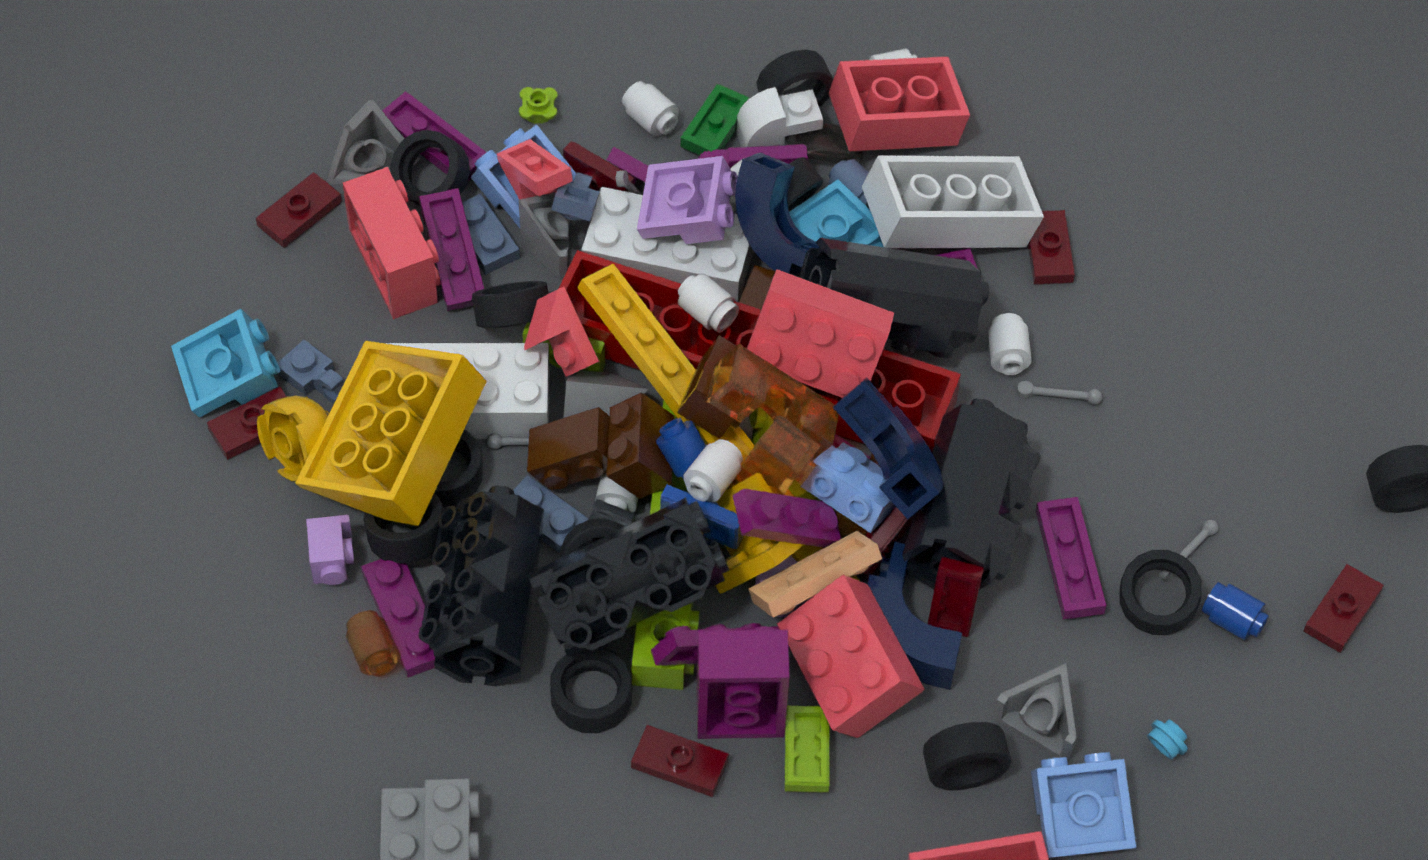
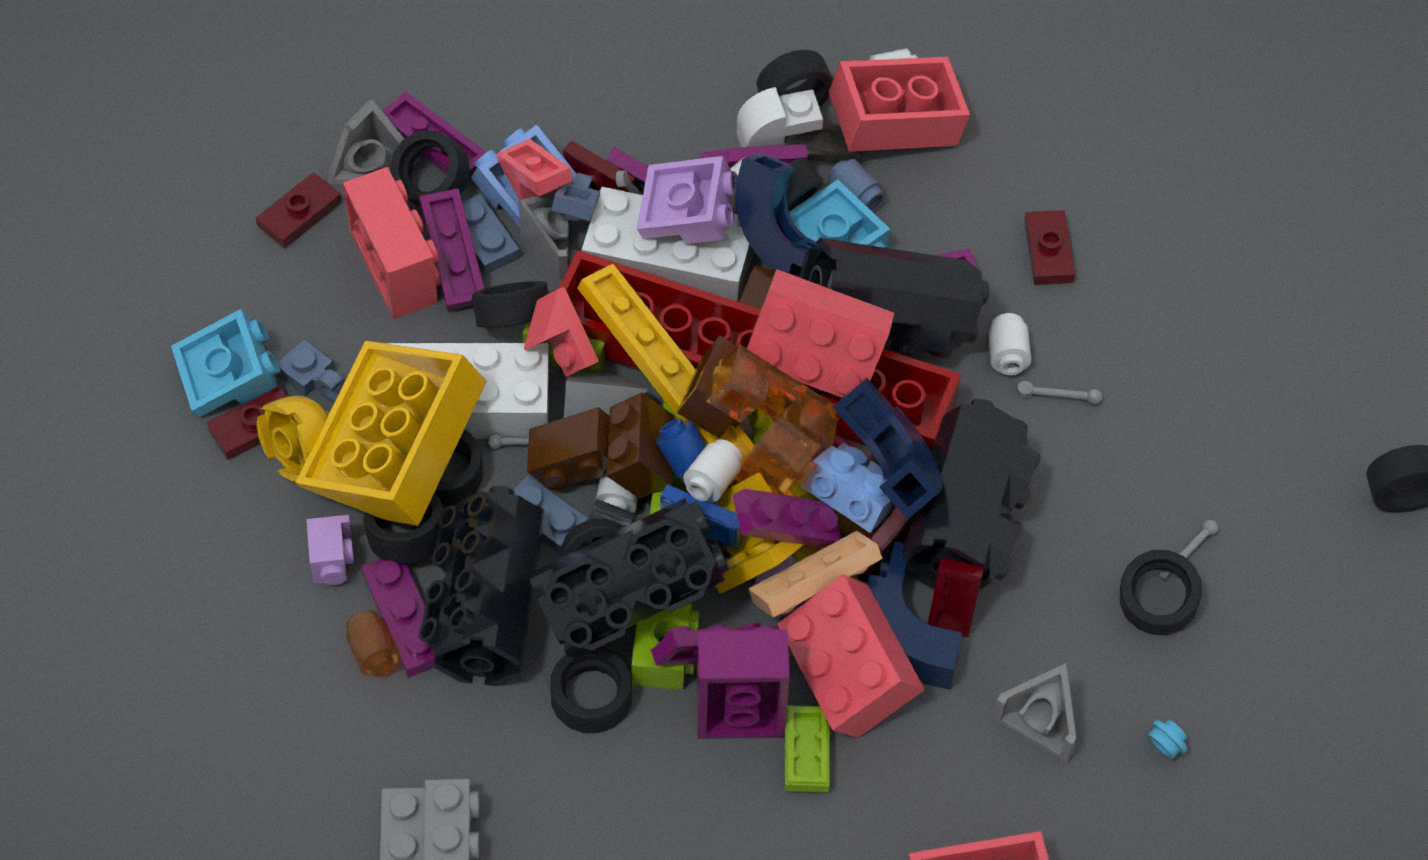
lime plate [519,87,558,124] -> none
white brick [622,81,679,137] -> none
dark red plate [631,725,729,797] -> none
white brick [678,273,739,333] -> none
green plate [680,84,750,155] -> none
white brick [862,155,1044,248] -> none
black tyre [923,722,1011,790] -> none
light blue plate [1031,752,1136,858] -> none
magenta plate [1035,497,1106,620] -> none
blue brick [1202,582,1269,641] -> none
dark red plate [1303,564,1384,653] -> none

